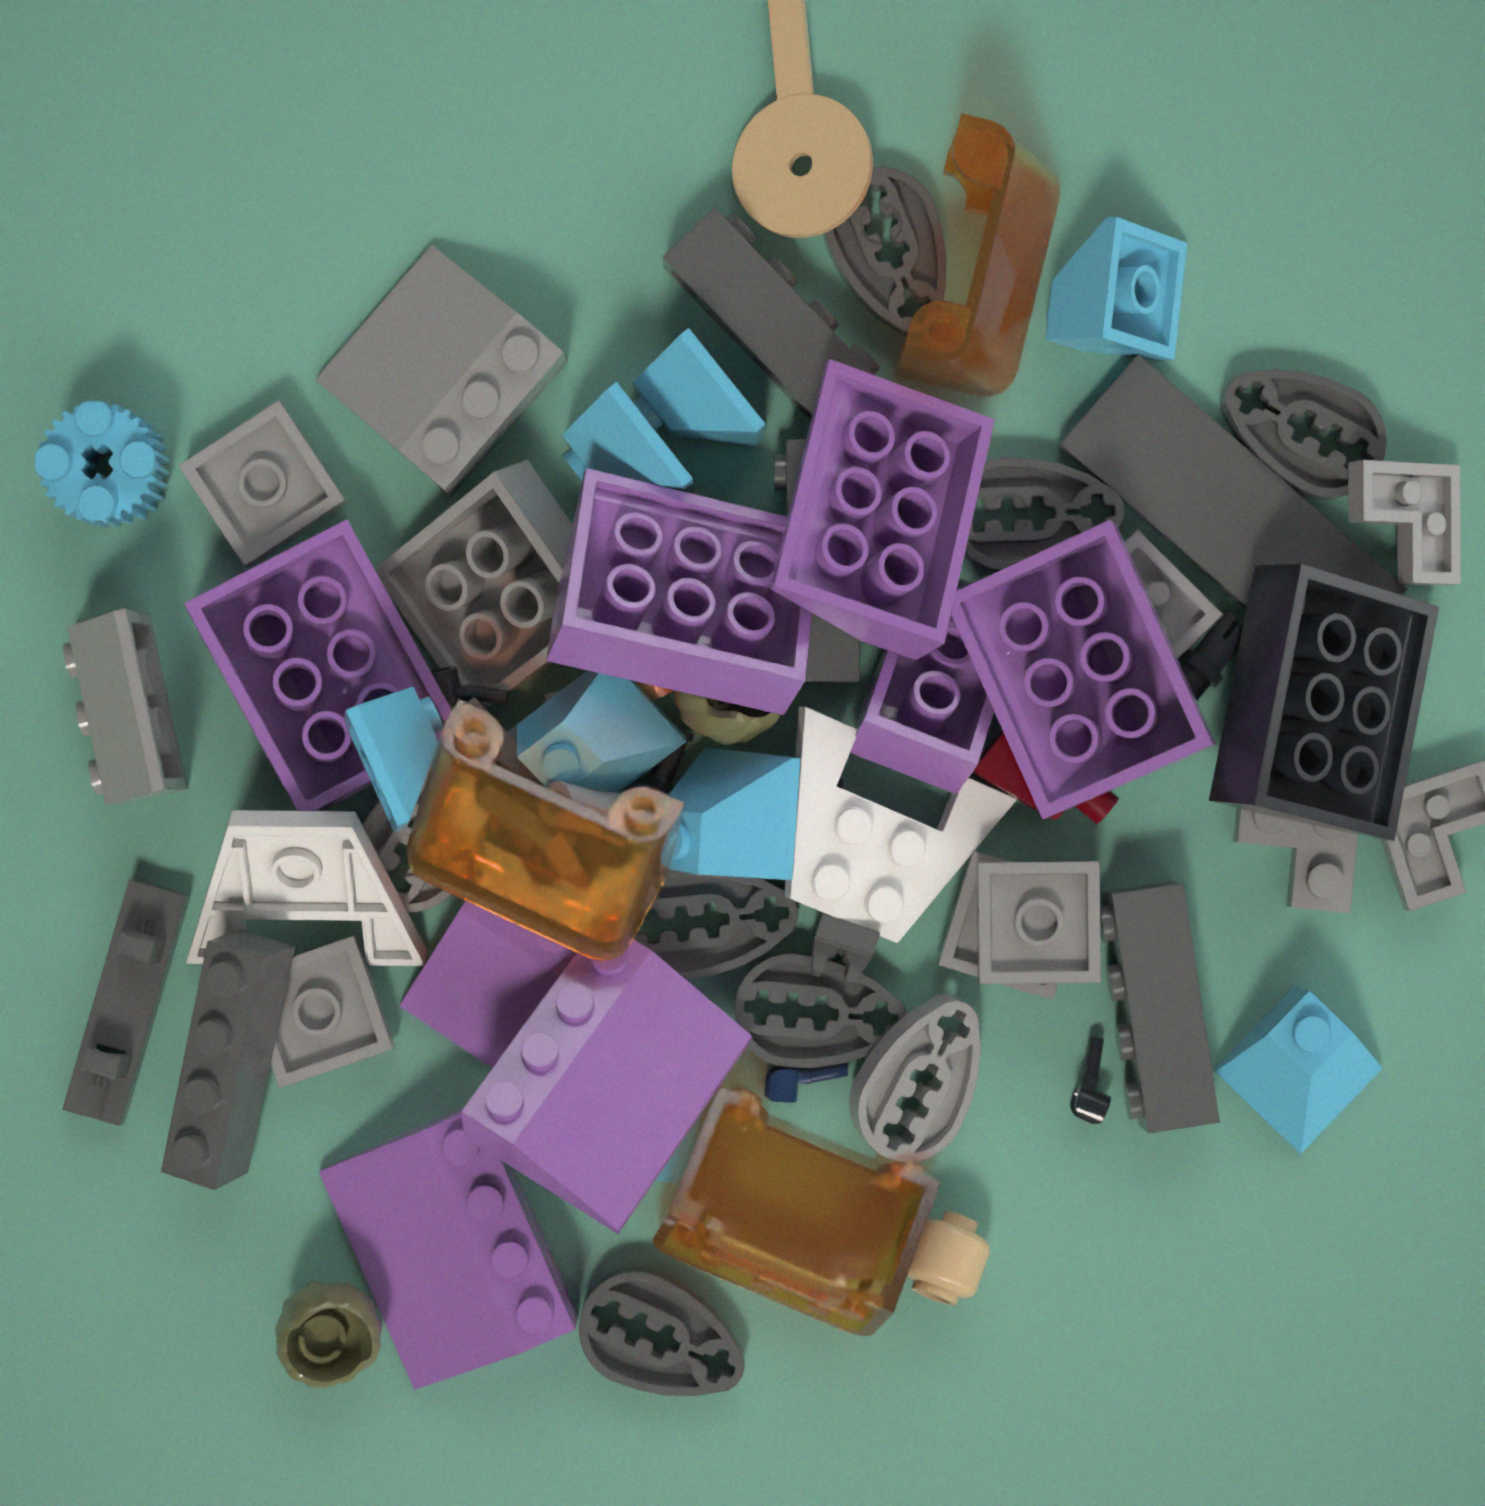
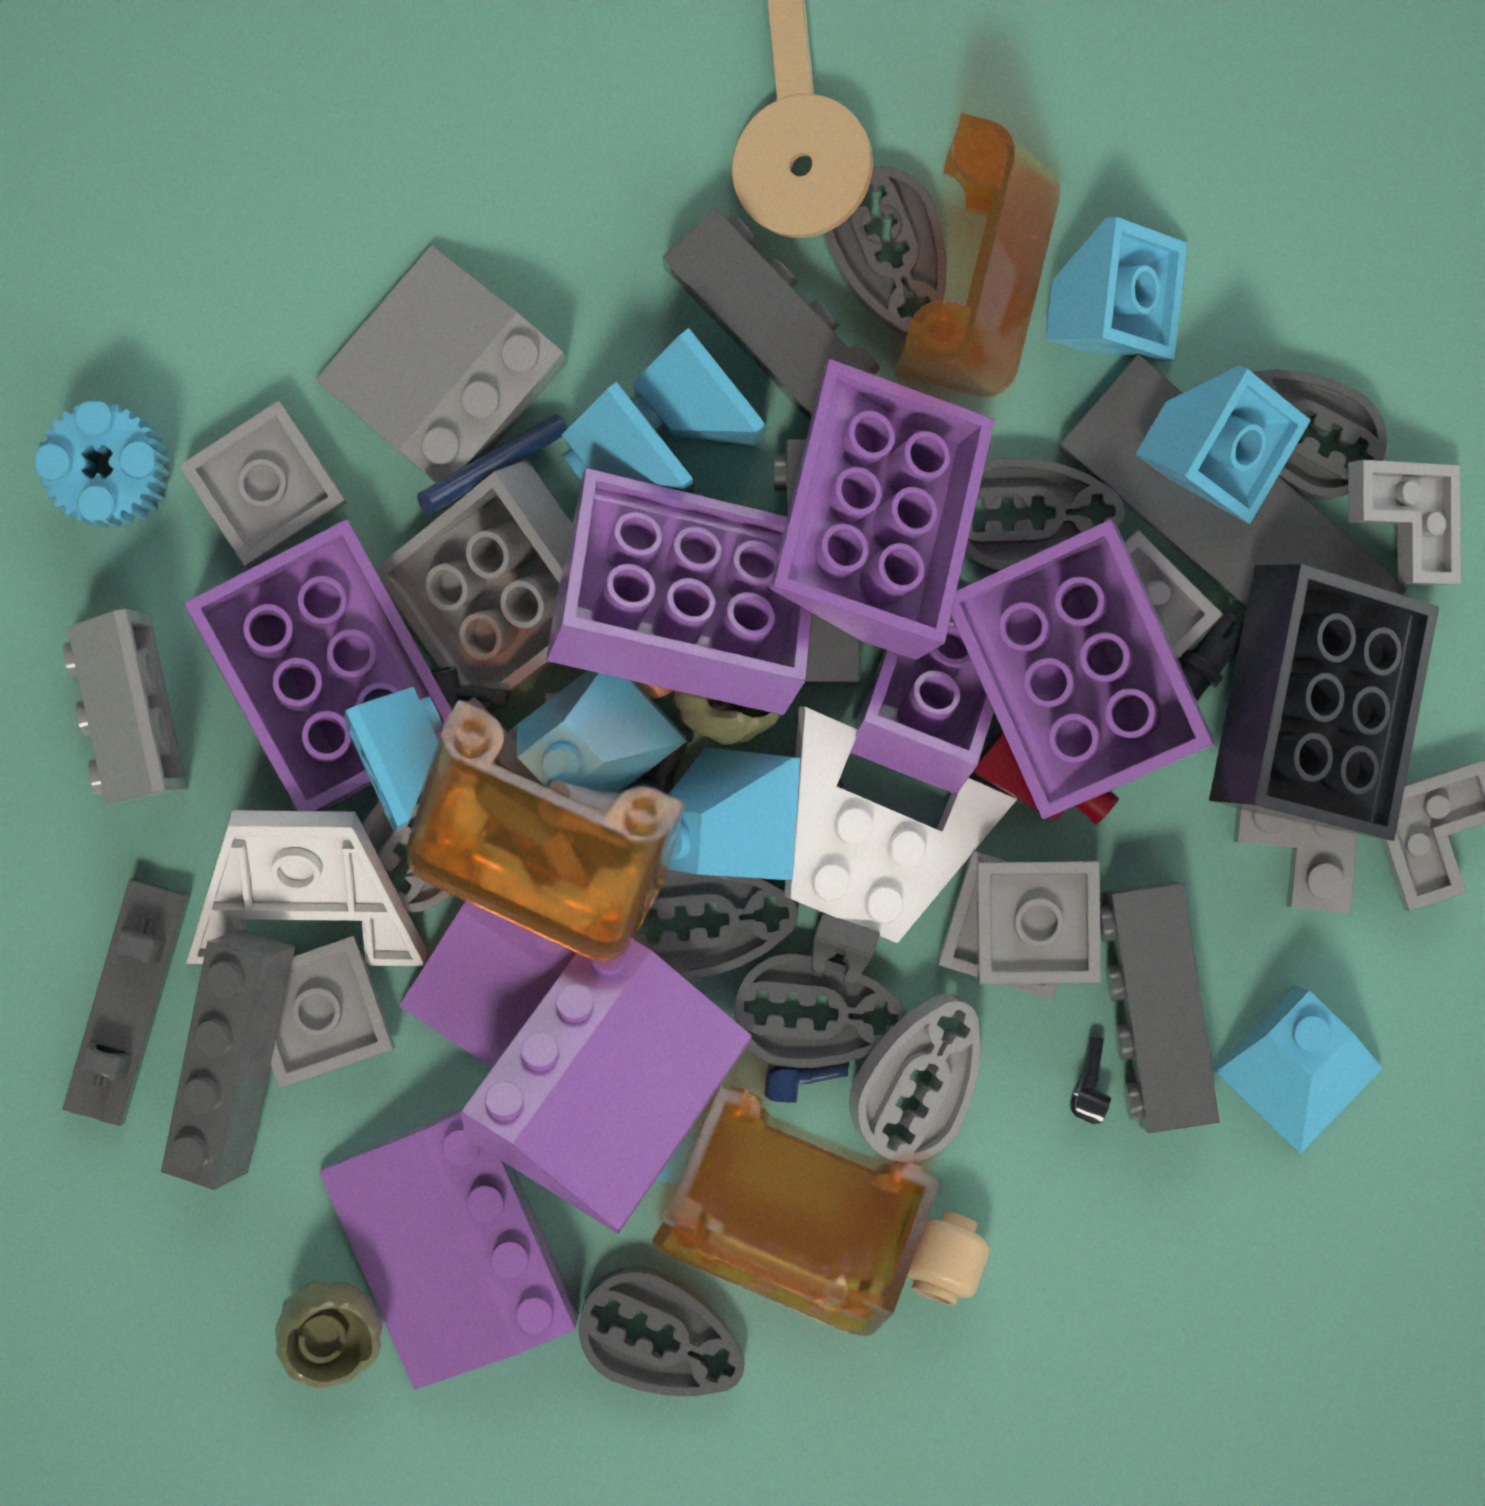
none -> dark blue bar [417,414,567,514]
none -> medium azure slope [1135,366,1311,524]

